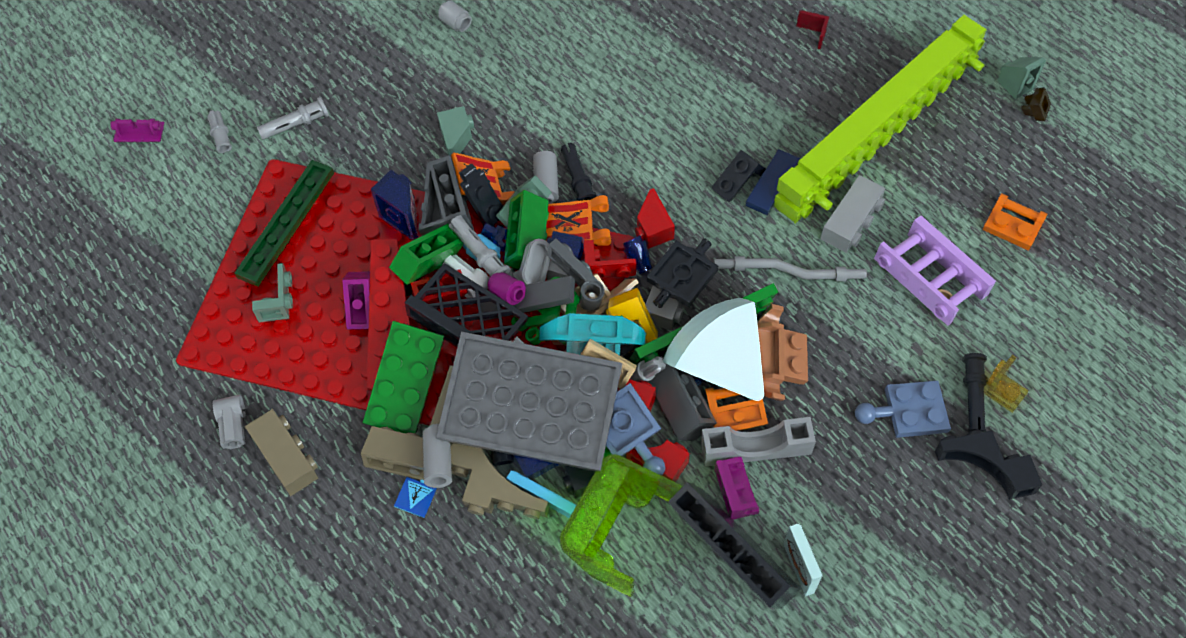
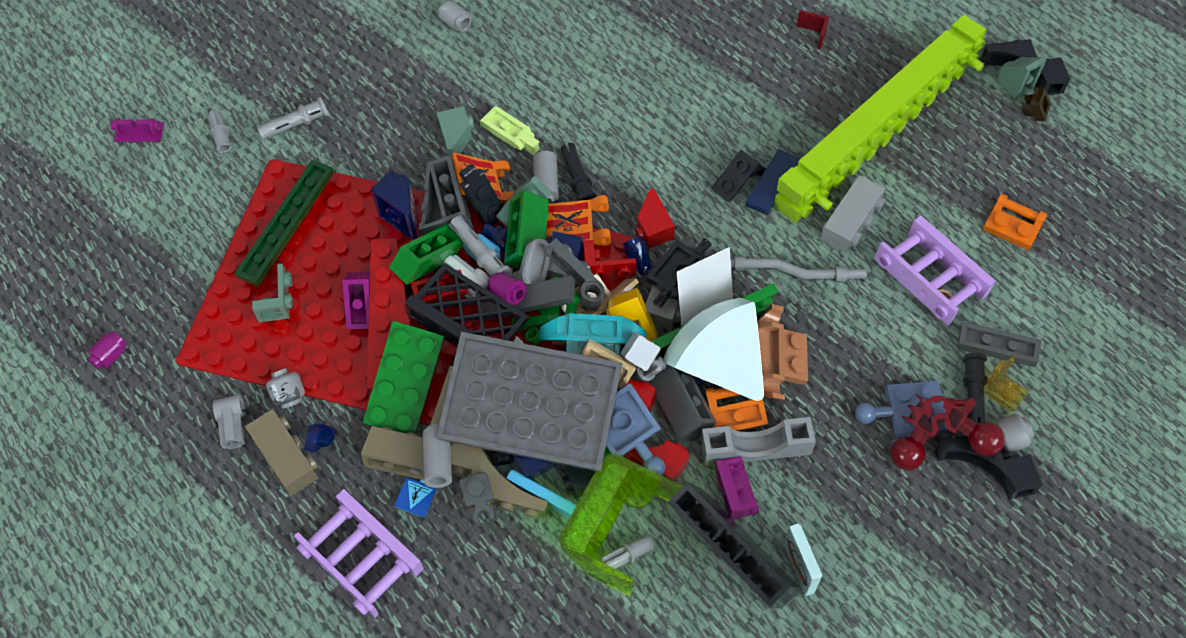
none -> magenta brick [87,331,127,369]
none -> light grey head [266,368,305,409]
none -> lavender fence [294,489,424,618]
none -> clear blue piece [304,423,337,453]
none -> dark grey plate [459,472,495,526]
none -> yellowish green hinge [480,106,540,155]
none -> light grey axle [600,534,654,572]
none -> piece [620,332,661,371]
none -> white sticker [677,247,733,327]
none -> dark red piece [890,394,1005,471]
none -> dark grey plate [957,321,1041,367]
none -> black arch [980,39,1070,95]
none -> light grey head [995,414,1034,454]

